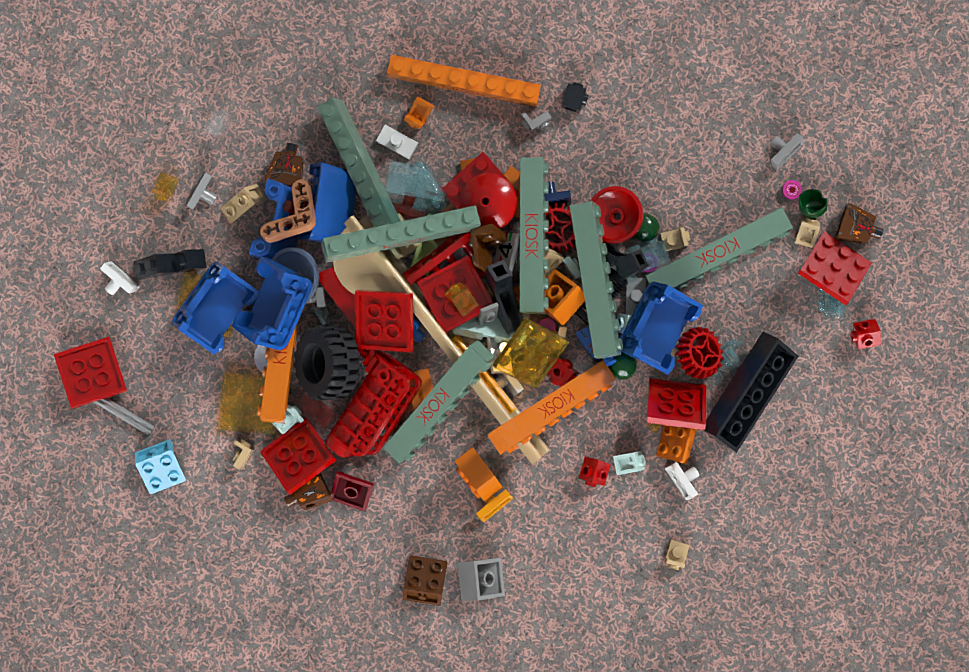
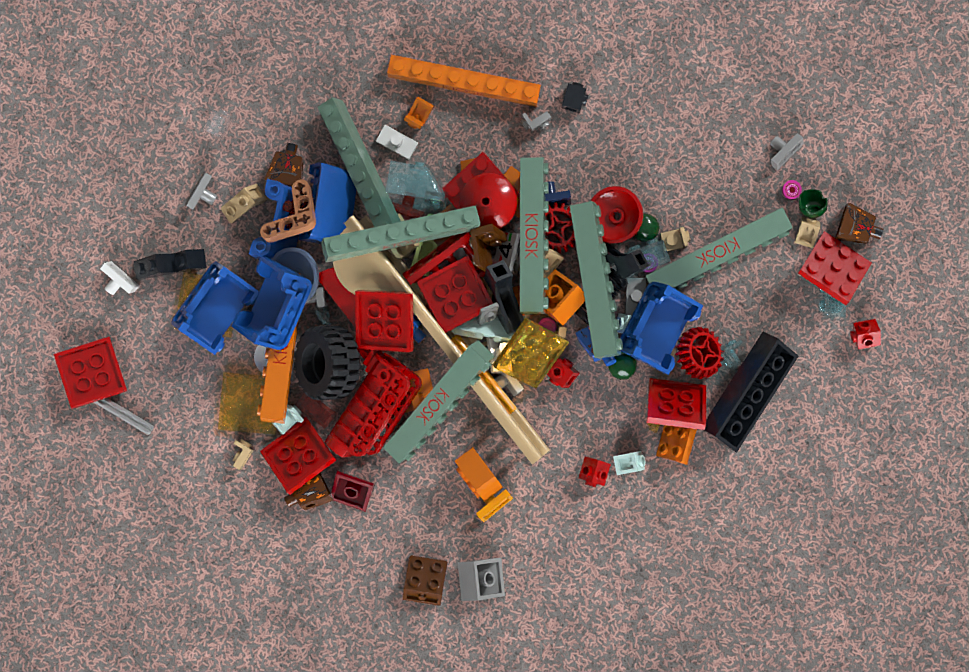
medium azure bracket [134,439,186,494] -> none
clear yellow bracket [151,172,179,202] -> none
clear yellow bracket [445,282,479,317] -> none
orange brick [488,361,616,455] -> none
light aqua bracket [562,256,582,281] -> none
tan bracket [664,540,690,570] -> none
white tile [665,462,699,501] -> none

